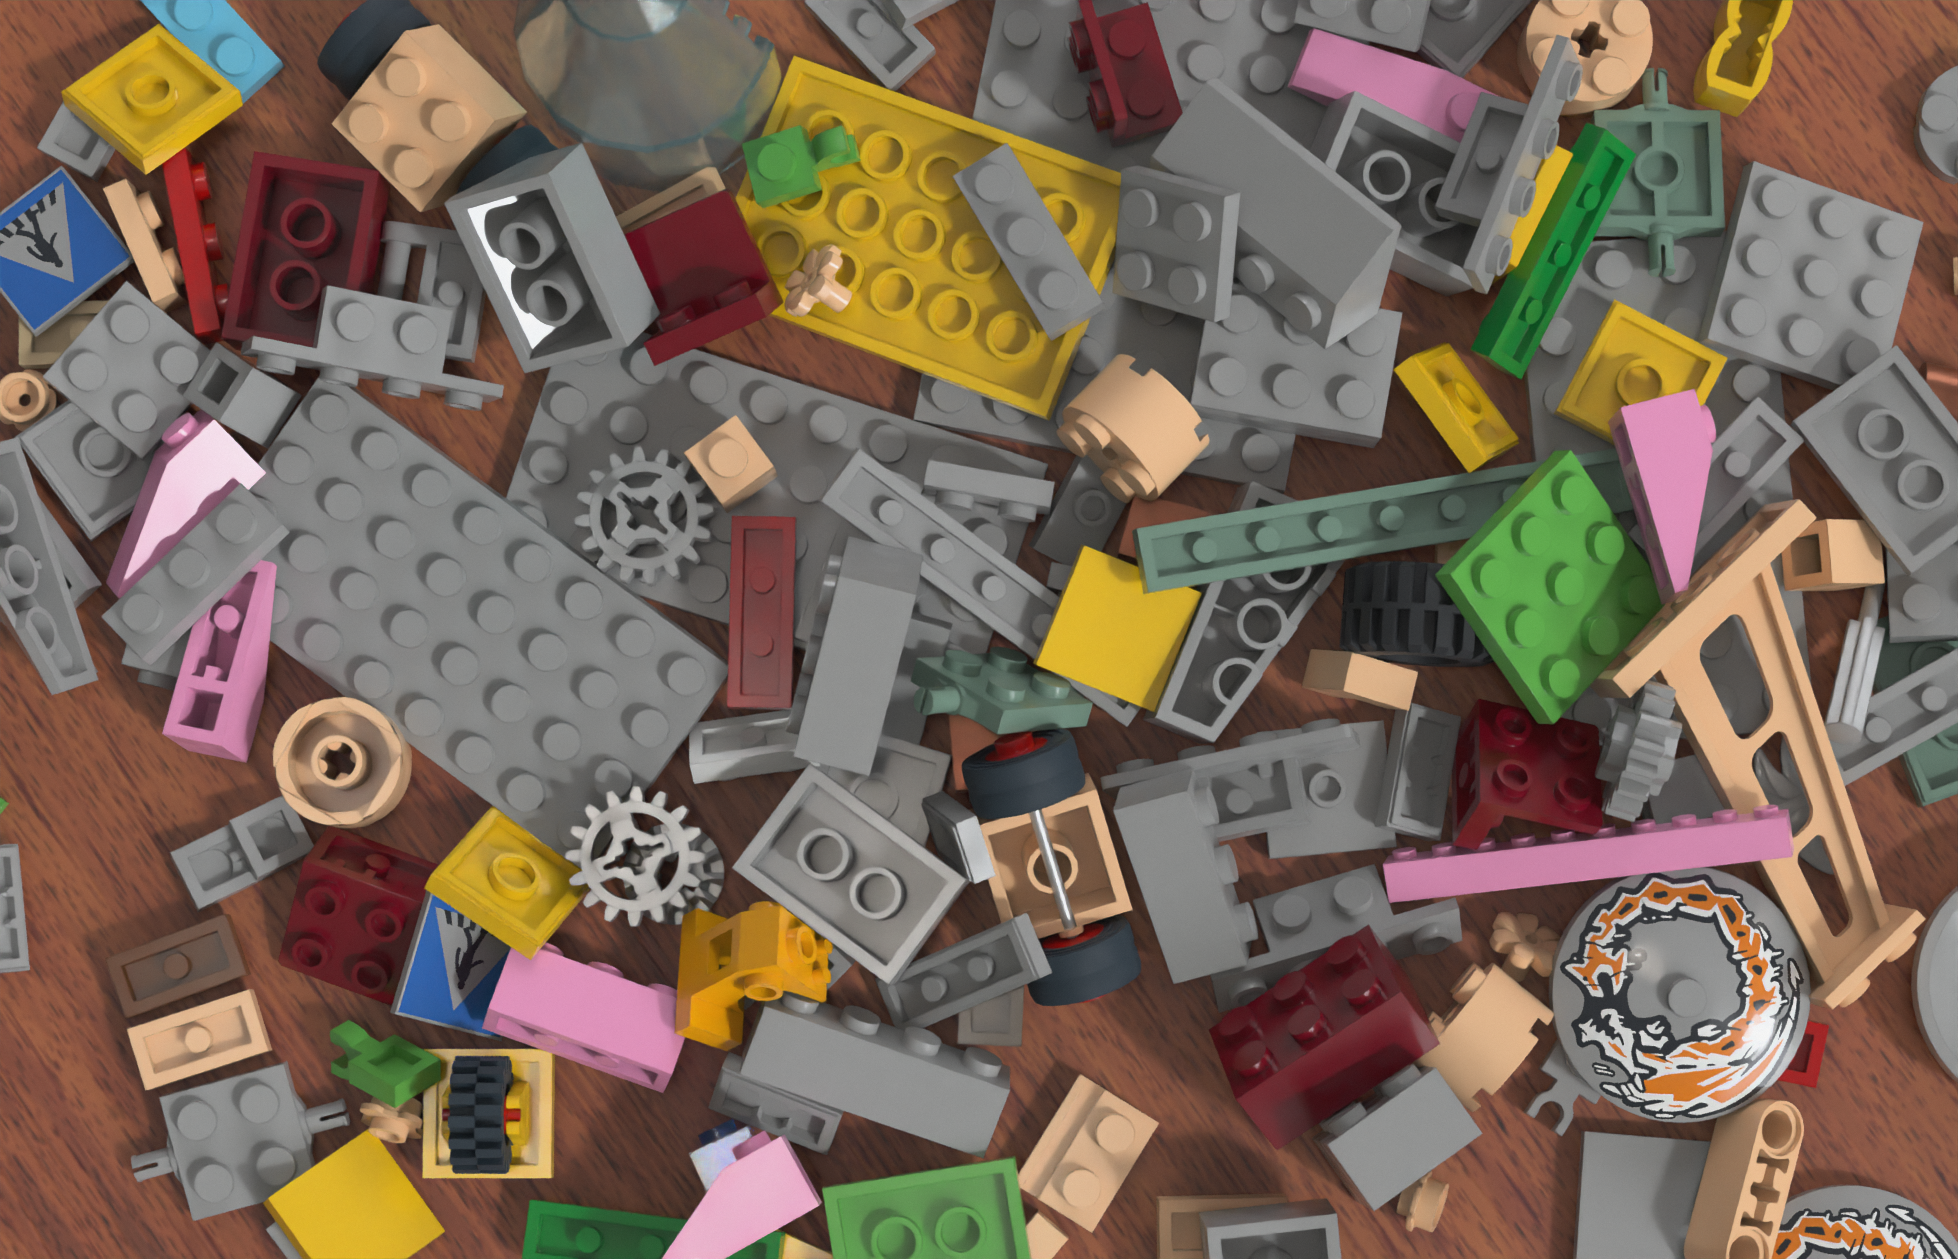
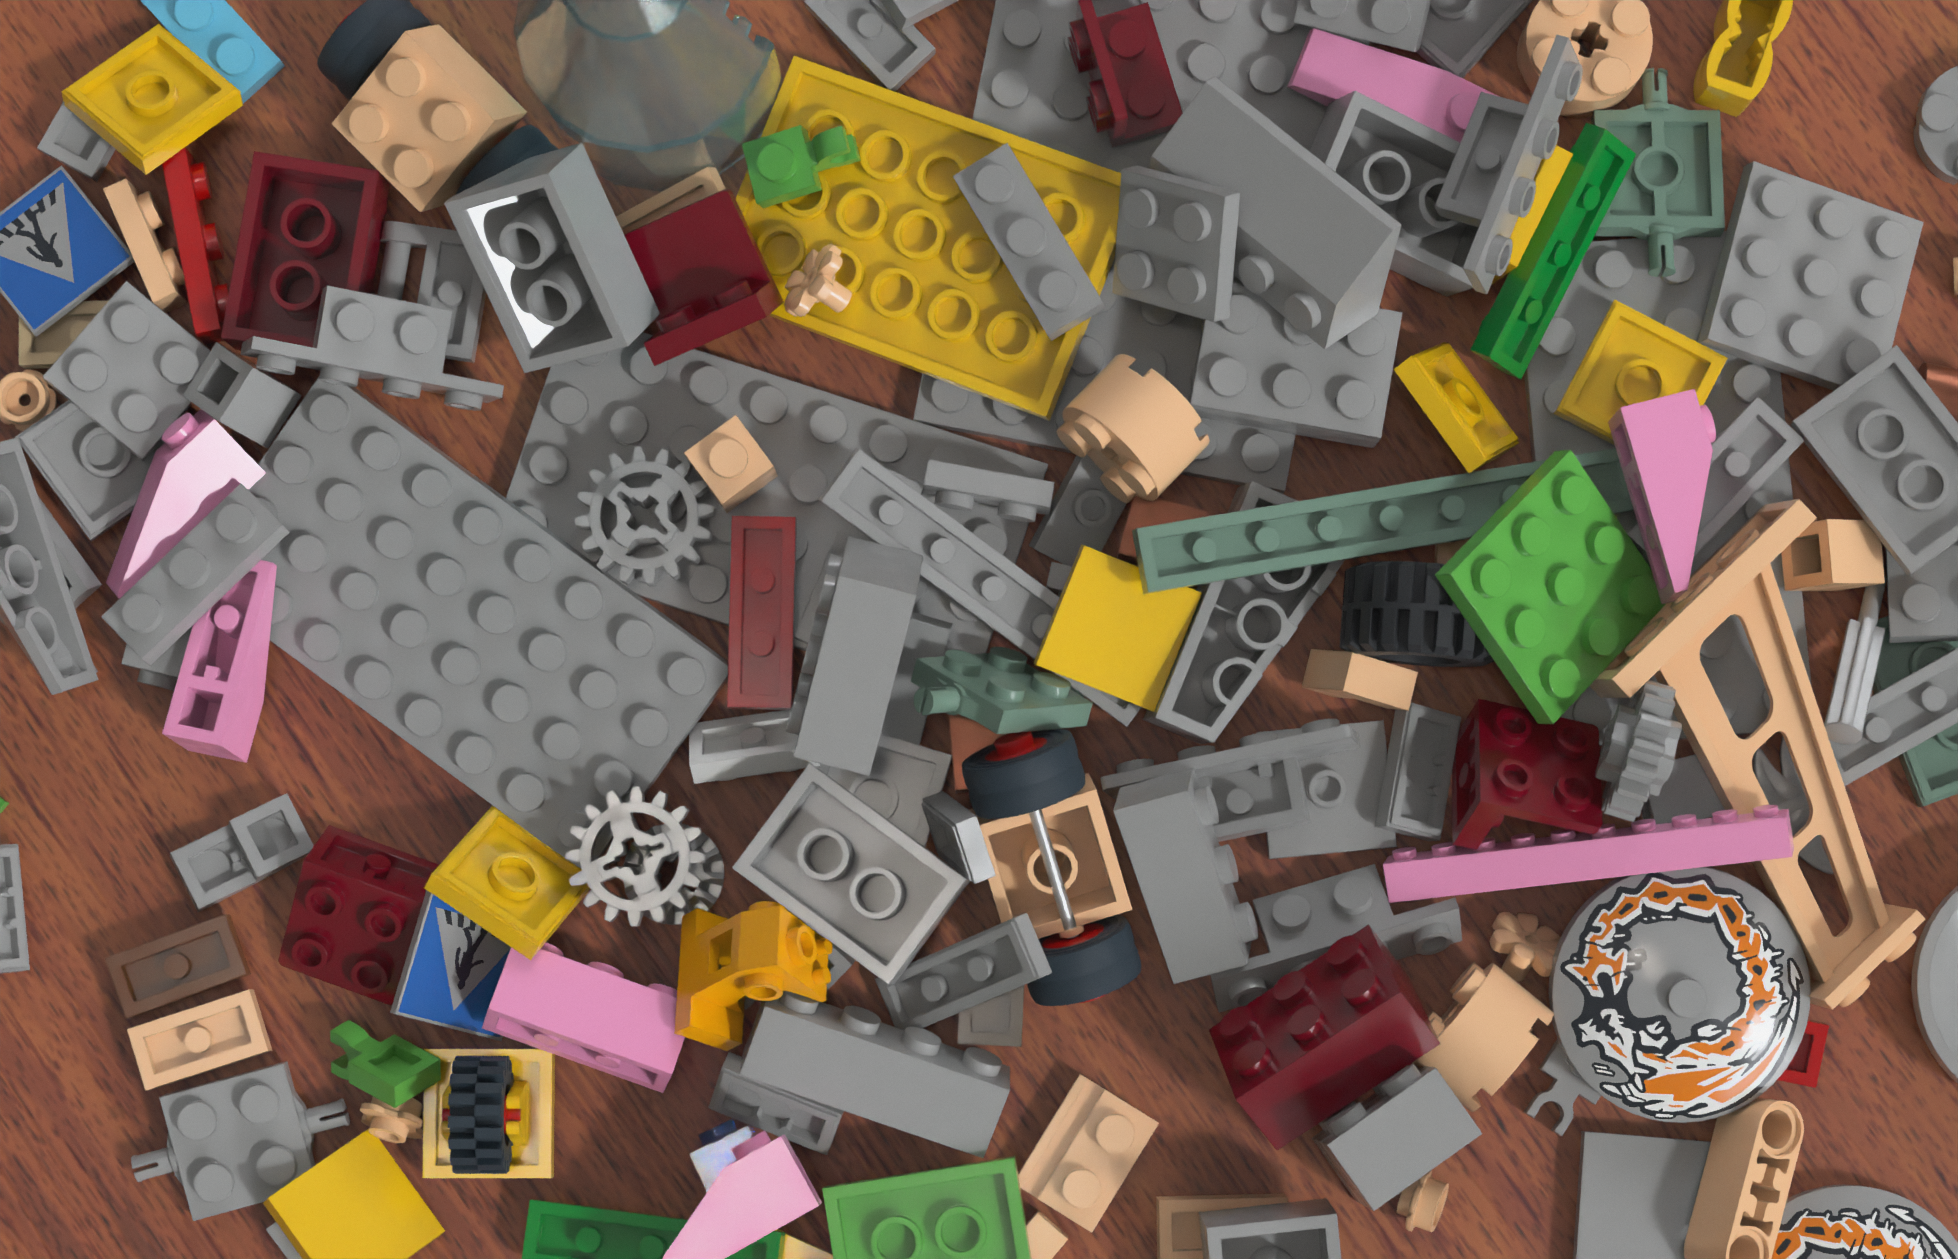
light nougat brick [273,697,412,828] -> none

